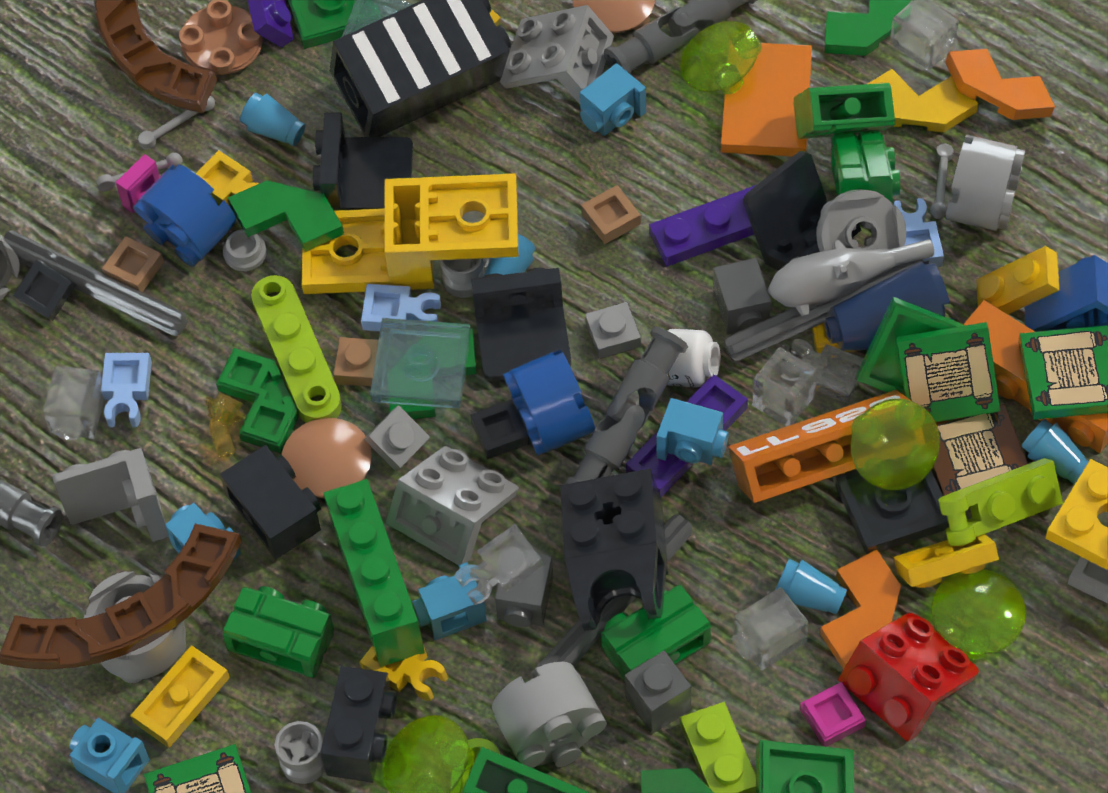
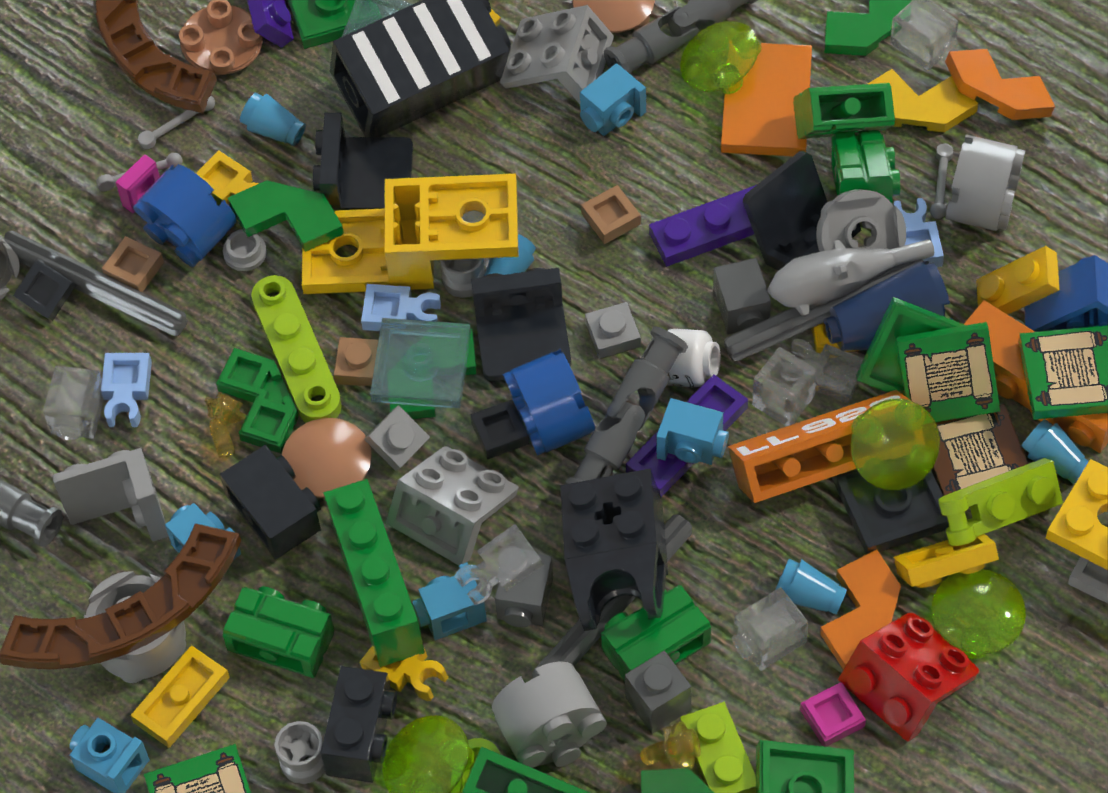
none -> clear yellow plate [640,721,701,769]

